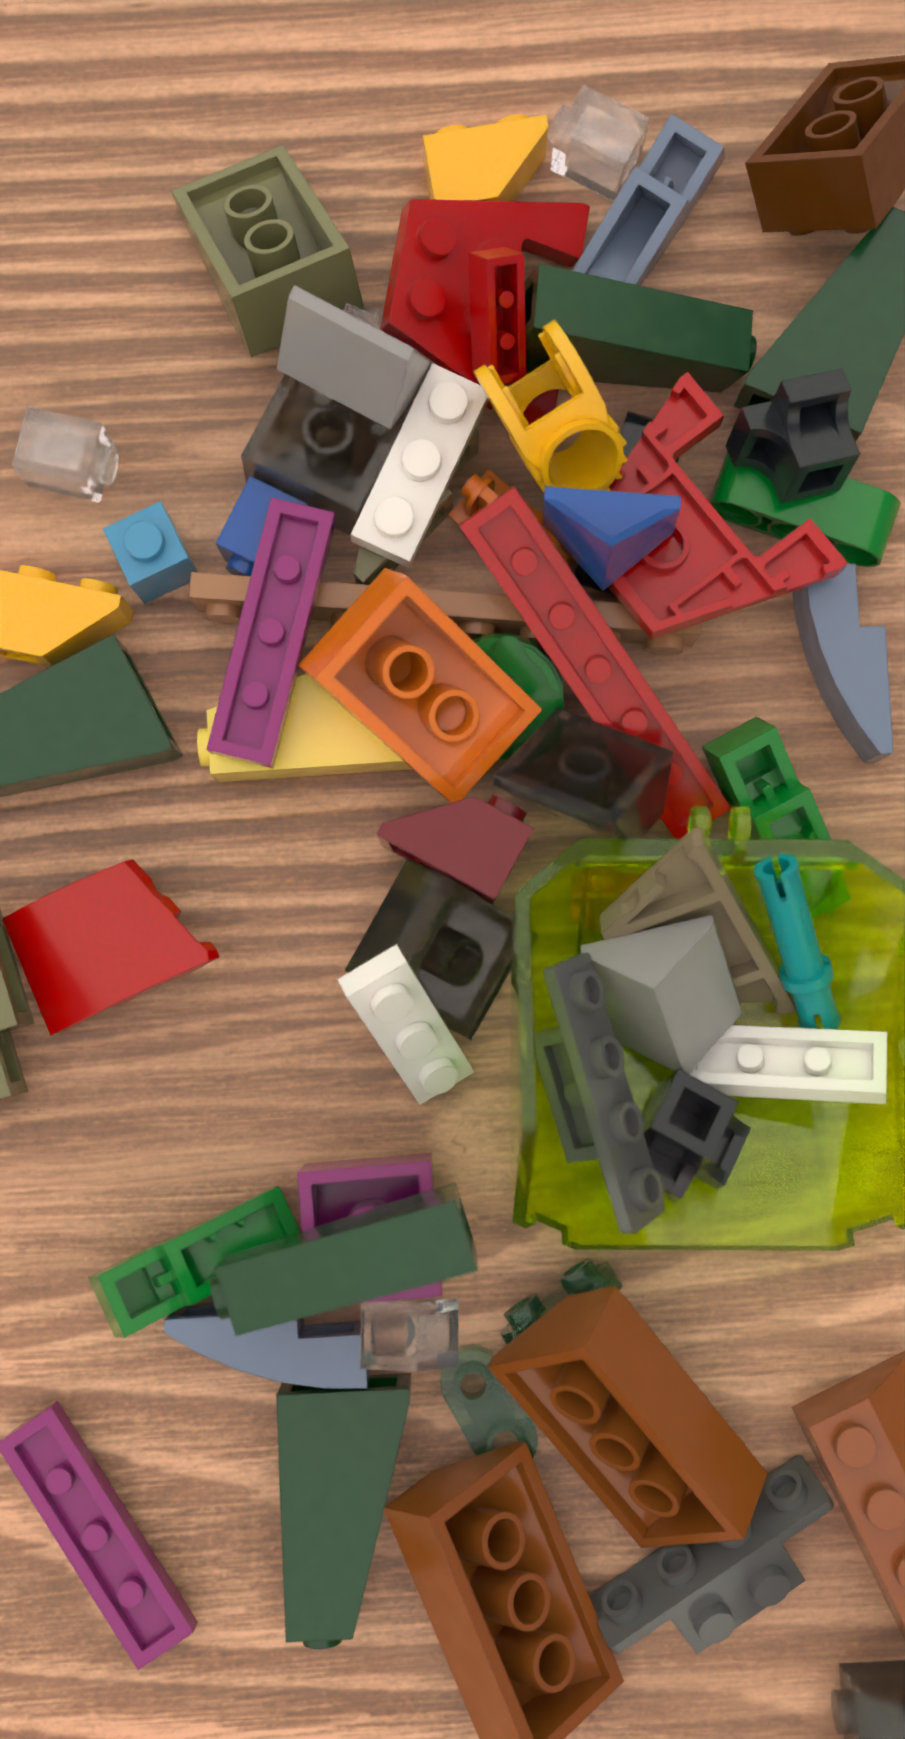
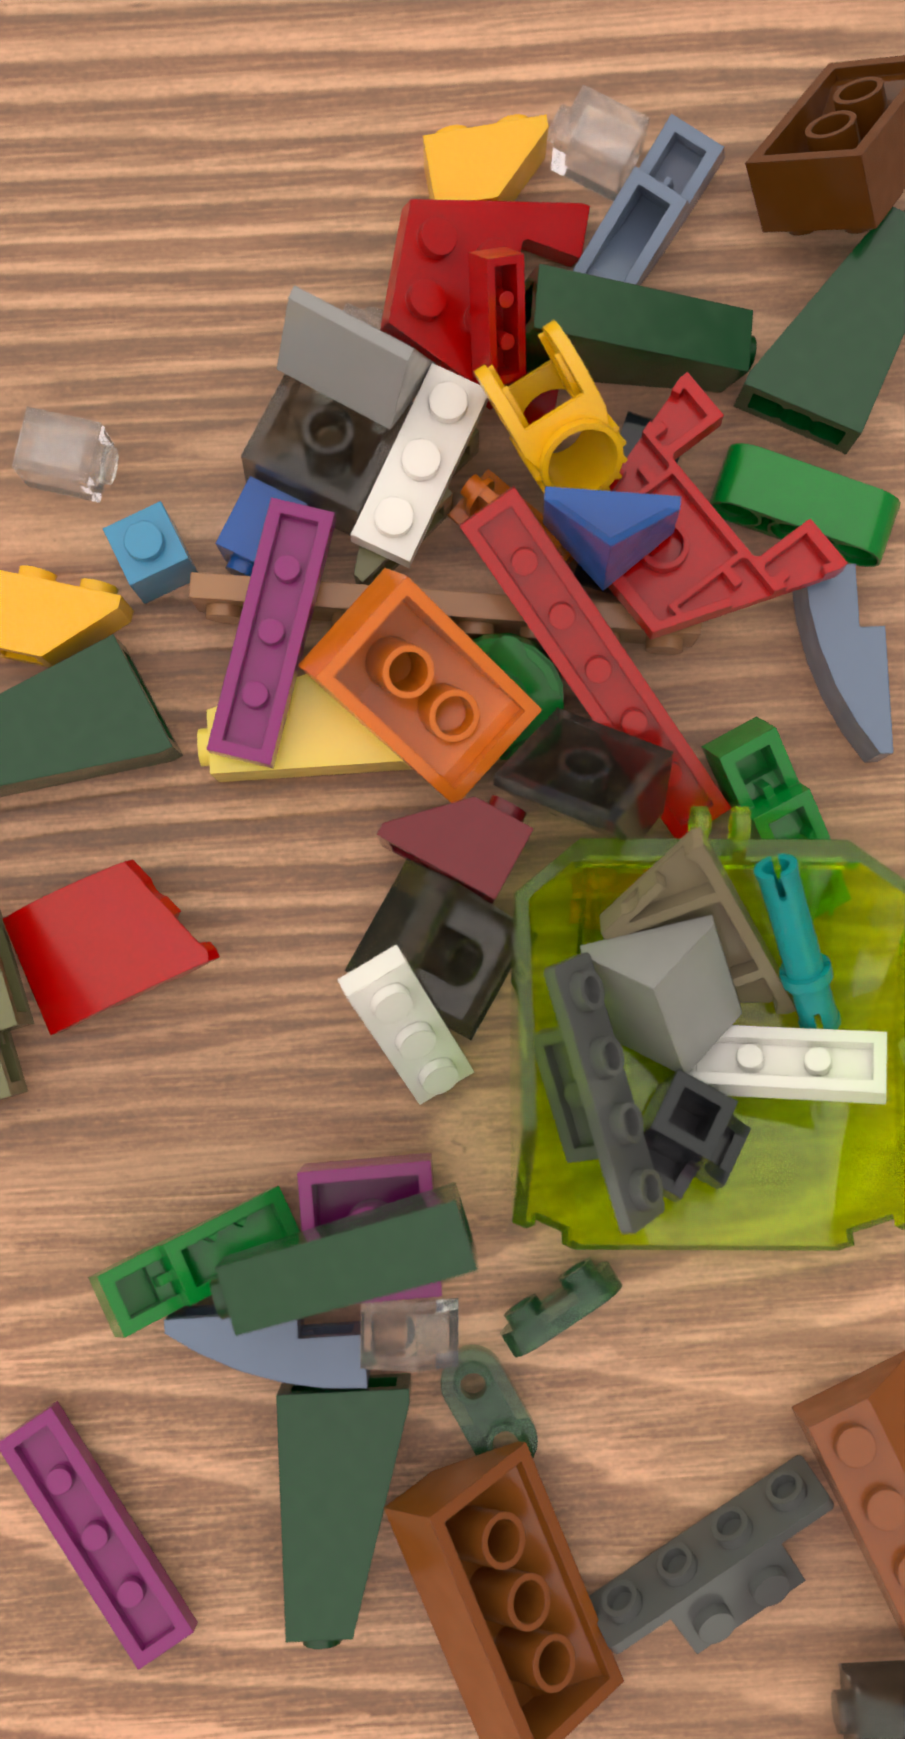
olive slope [171,145,364,357] -> none
dark orange slope [487,1285,768,1548] -> none
black brick [725,368,860,504] -> none

